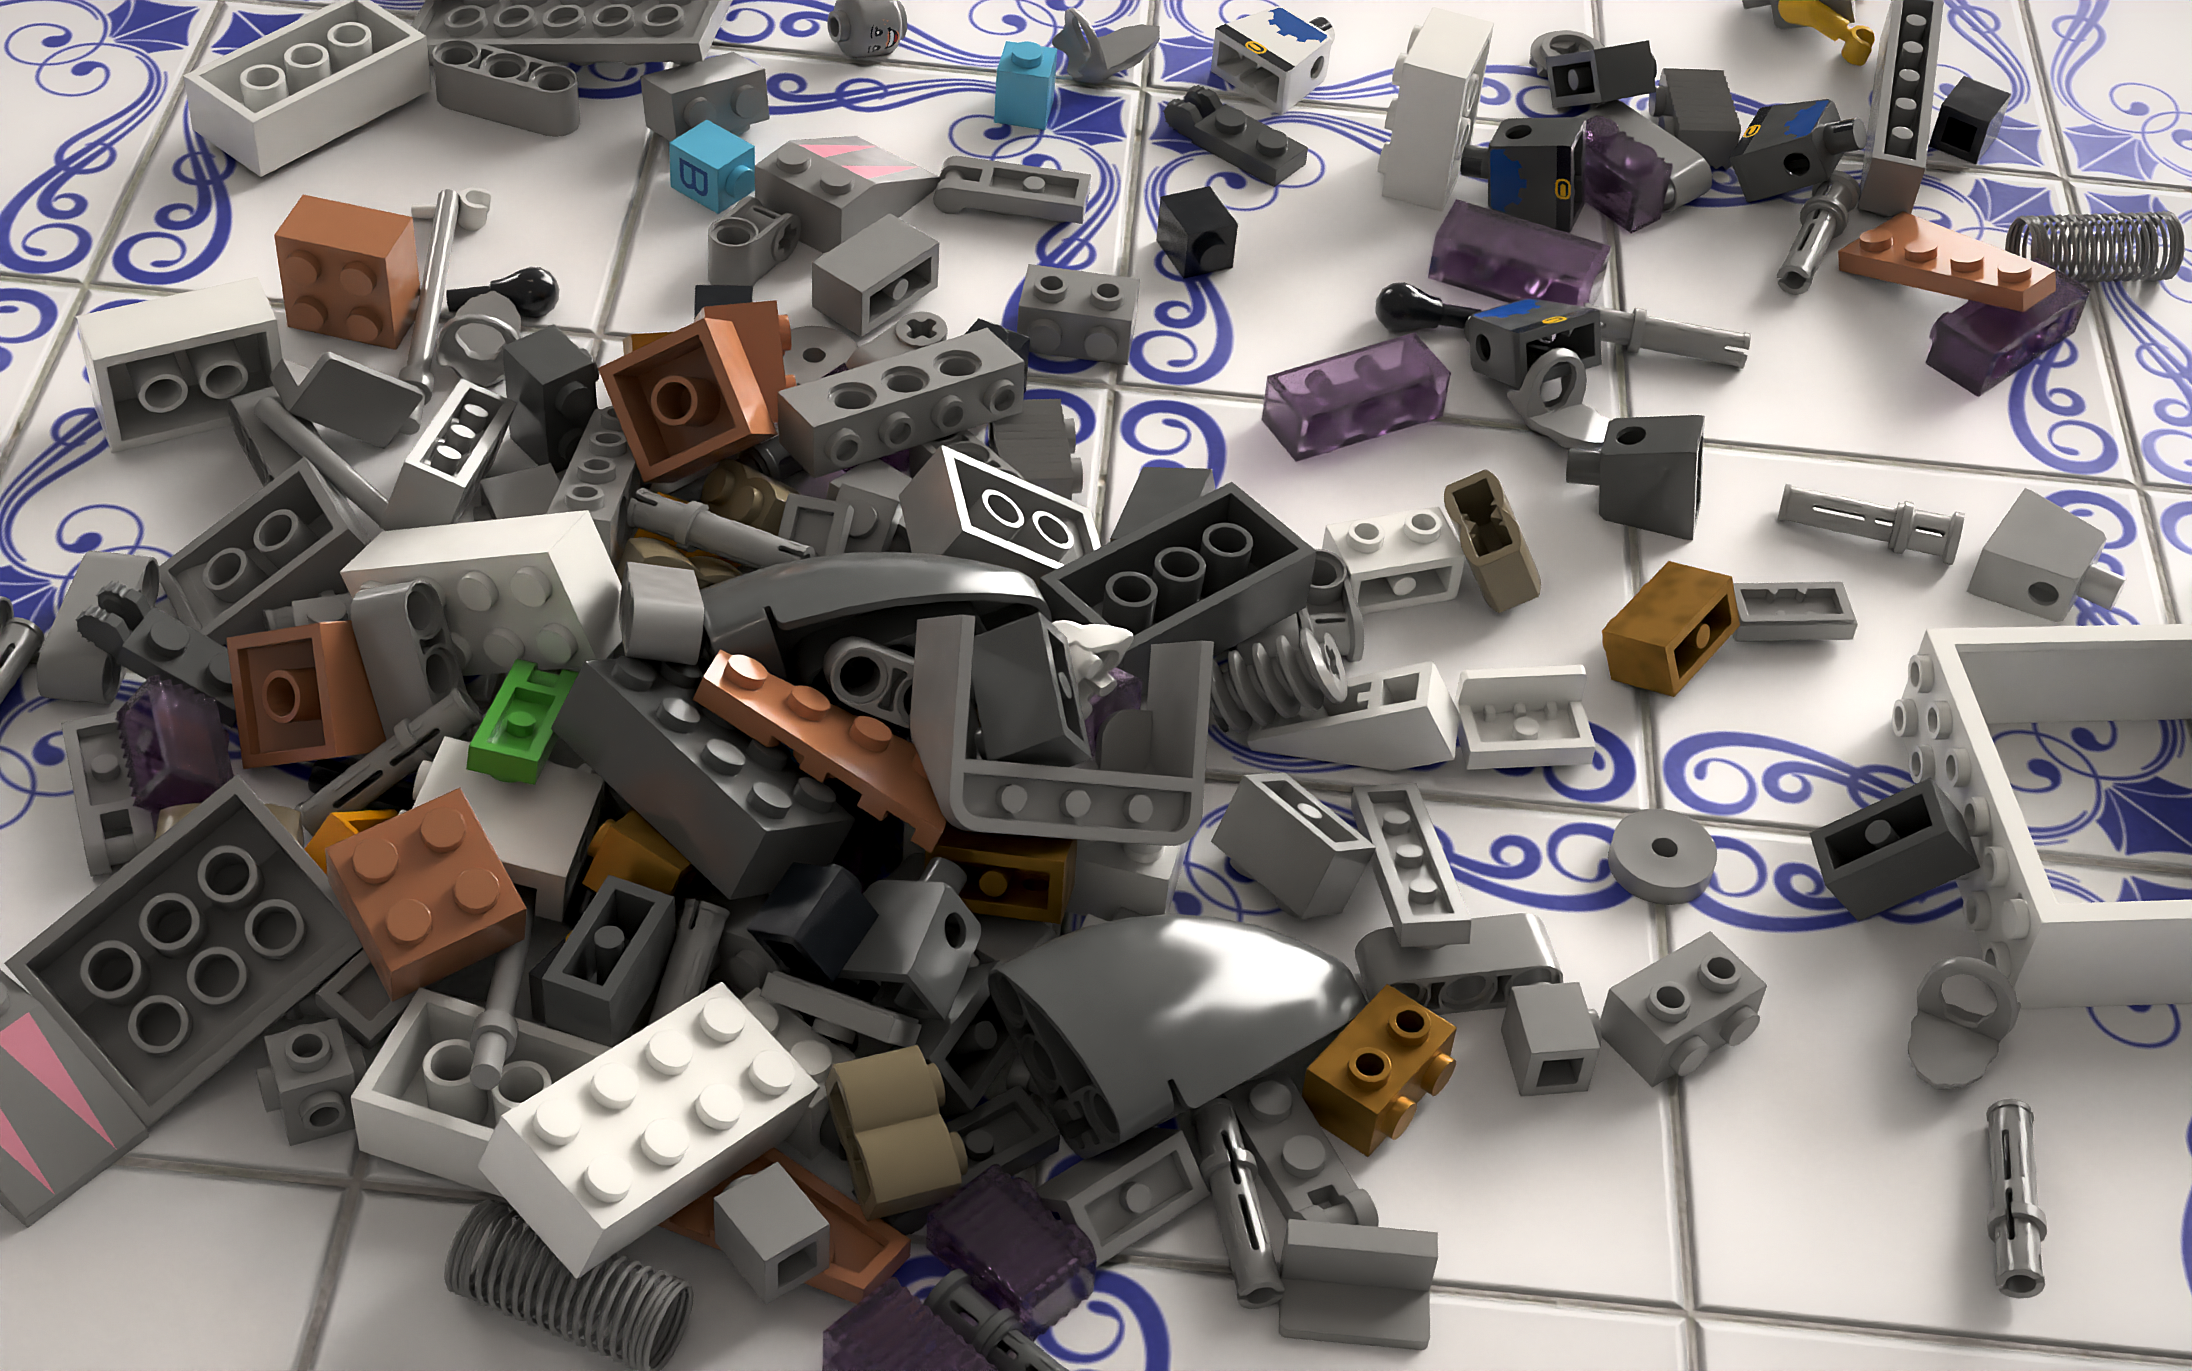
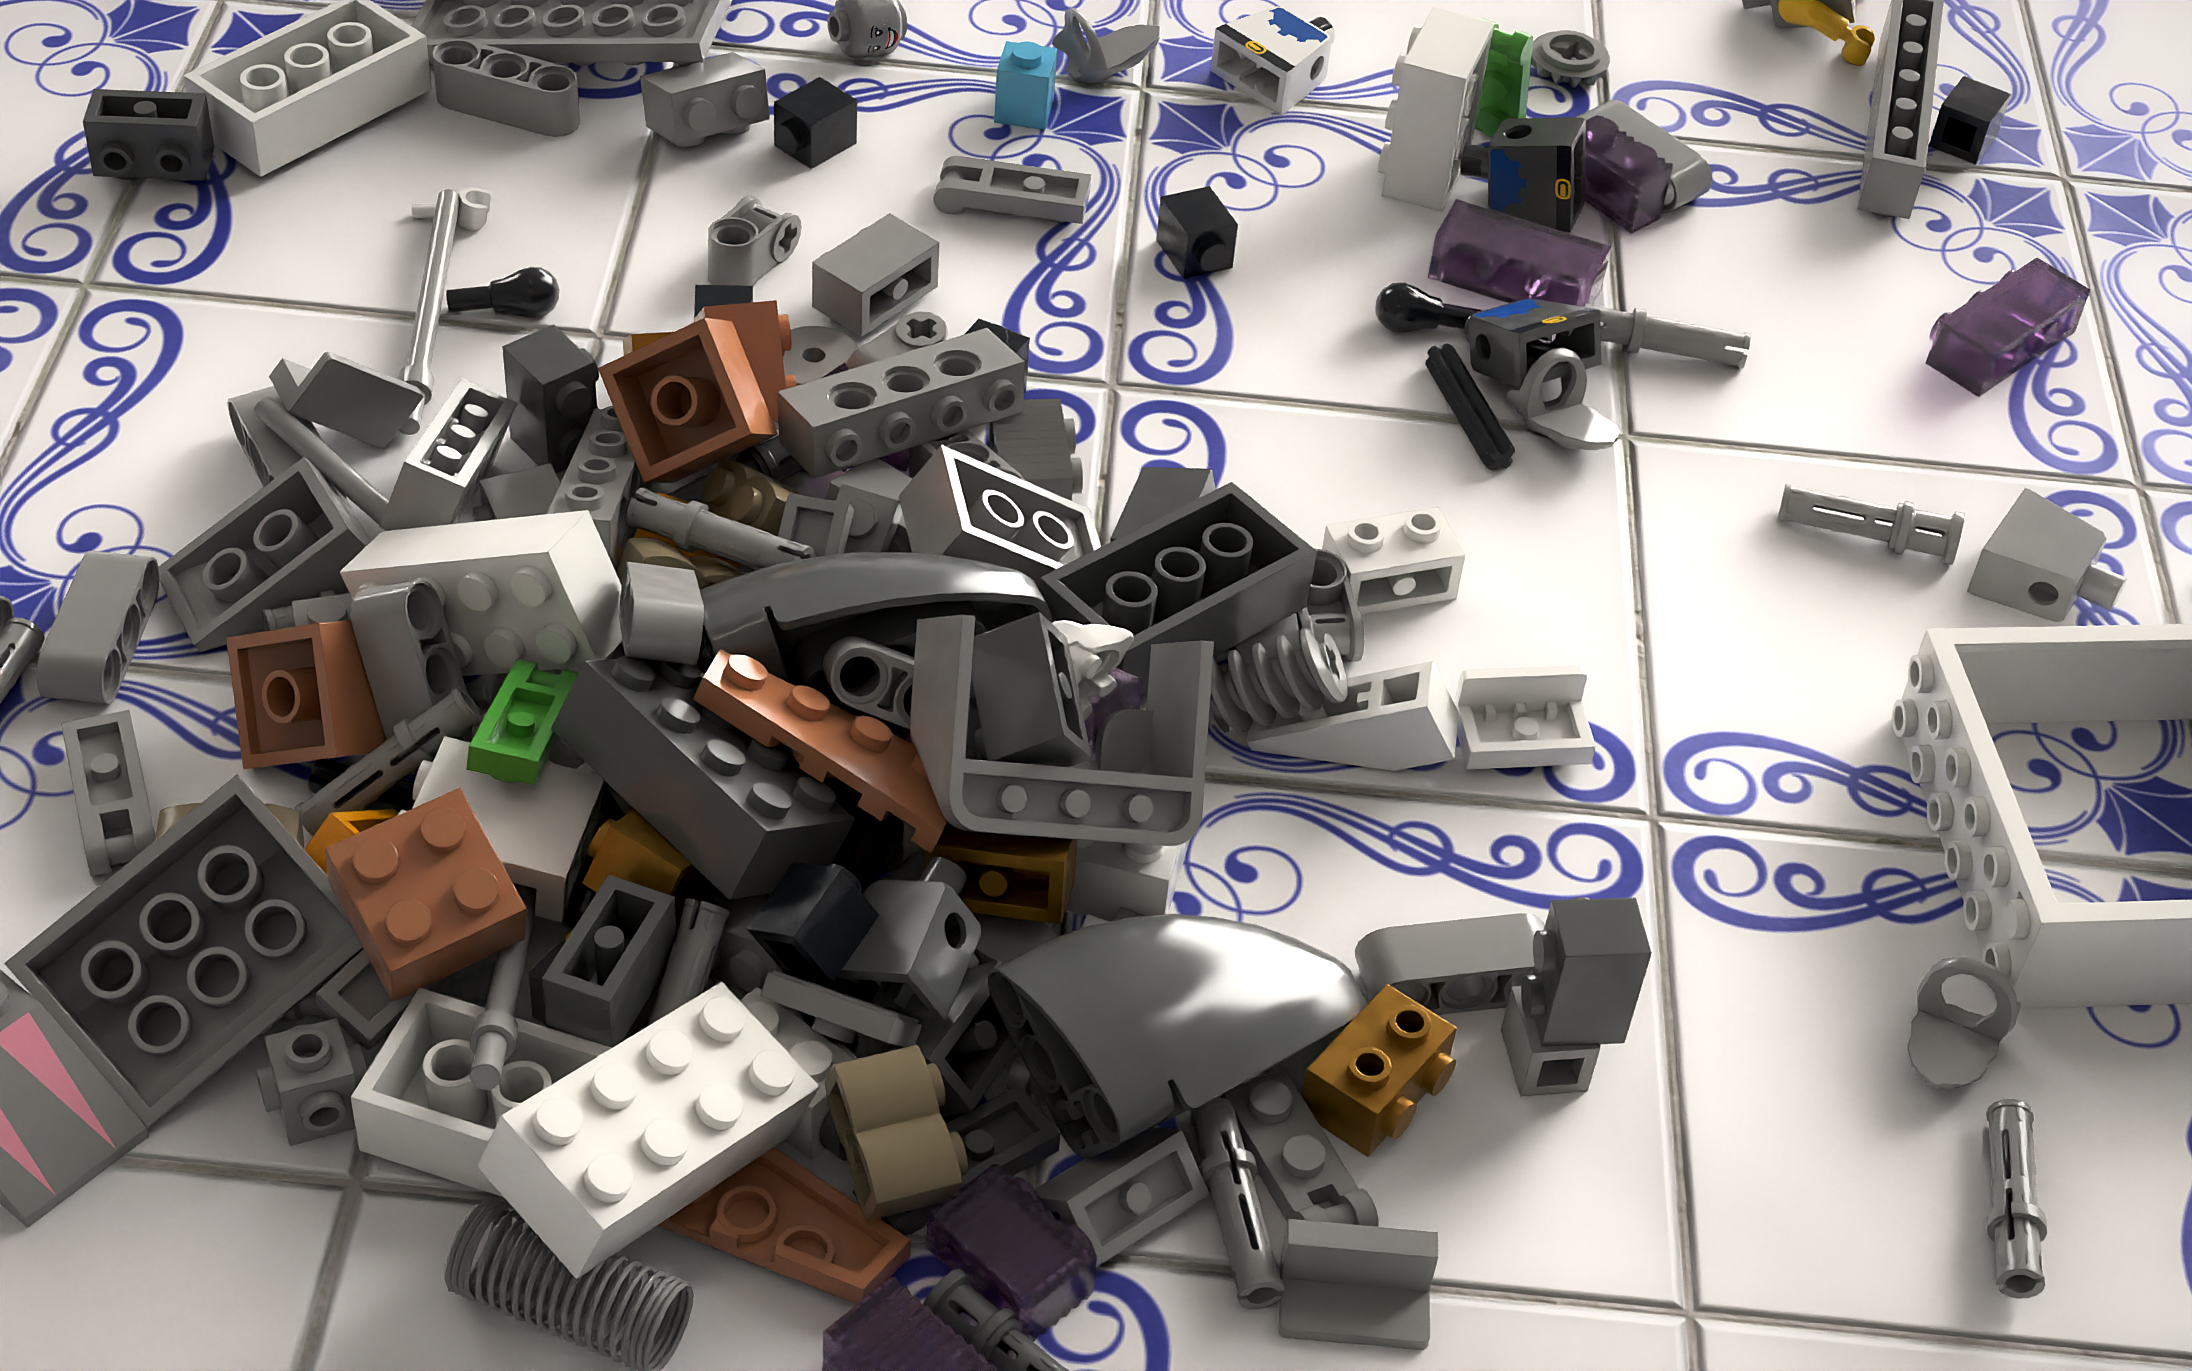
white brick [76,277,282,453] -> none
dark grey hinge [76,581,237,728] -> none
brick [115,675,235,815] -> none
nougat brick [274,194,421,350] -> none
light grey piece [436,291,521,387] -> none
medium azure brick [669,120,755,214] -> none
light grey brick [713,1162,830,1305] -> none
light grey slope [755,136,941,253] -> none
light grey brick [1017,264,1140,365] -> none
dark grey hinge [1163,85,1308,187] -> none
light grey brick [1211,772,1376,919] -> none
clear purple brick [1261,332,1451,462] -> none
light grey plate [1351,783,1471,950] -> none
dark tan brick [1444,469,1541,613] -> none
dark grey brick [1545,40,1657,108] -> none
dark grey torso [1566,415,1705,540] -> none
light grey brick [1600,931,1767,1087] -> none
pearl gold brick [1602,561,1740,697] -> none
light grey piece [1608,809,1717,905] -> none
light grey brick [1648,68,1741,170] -> none
dark grey torso [1729,99,1867,202] -> none
light grey plate [1732,582,1858,641] -> none
light grey pin [1777,170,1860,295] -> none
dark grey brick [1809,777,1981,922] -> none
nougat wing [1838,211,2056,312] -> none
light grey piece [2005,211,2185,284] -> none
none -> dark grey brick [82,89,215,182]
none -> black brick [774,77,857,169]
none -> black axle [1425,343,1515,471]
none -> bright green plate [1475,18,1533,136]
none -> dark grey brick [1521,897,1652,1047]

